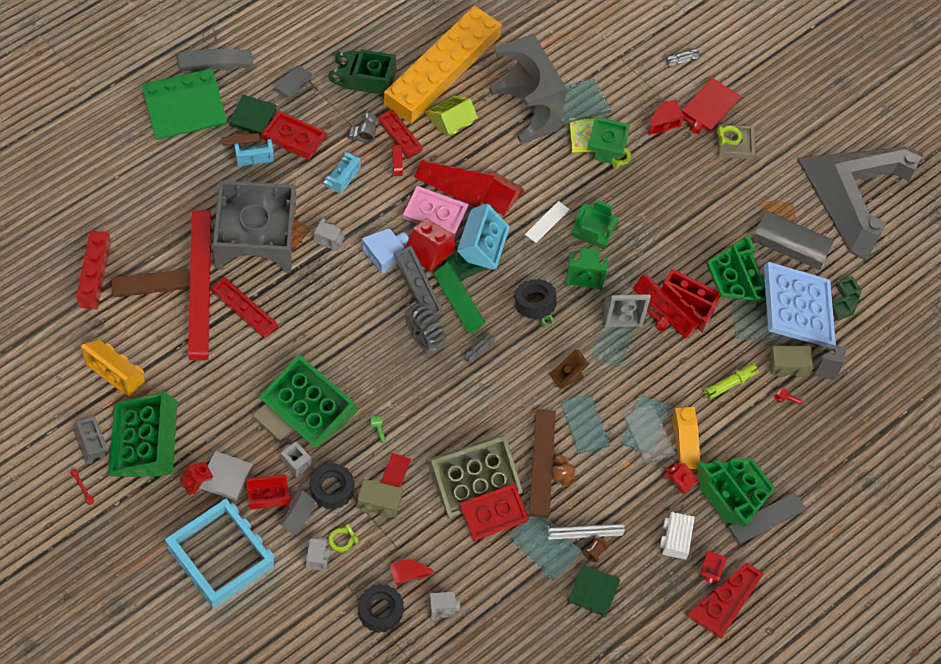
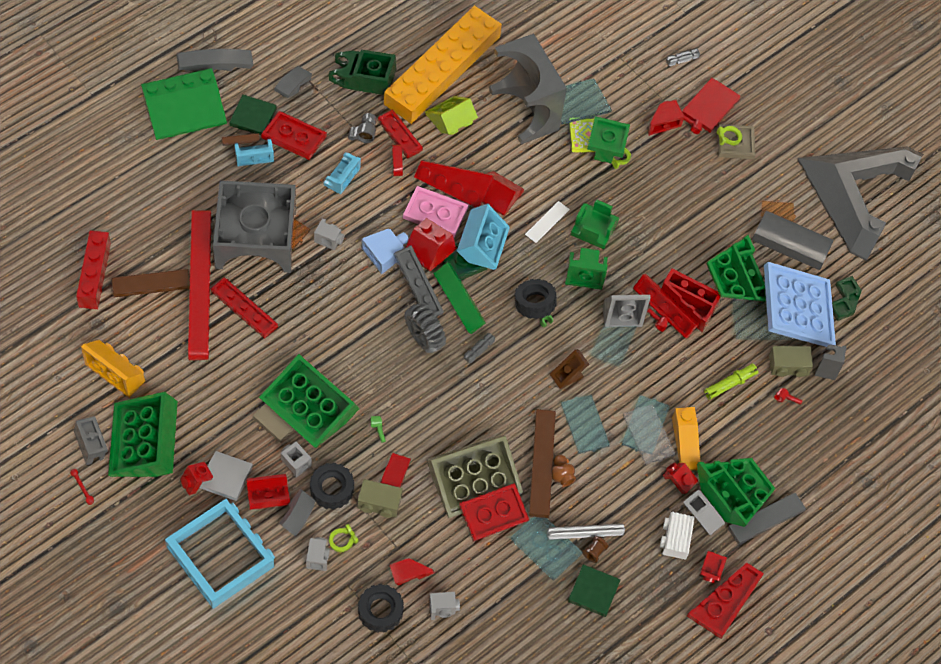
none -> light grey slope [683,489,725,535]

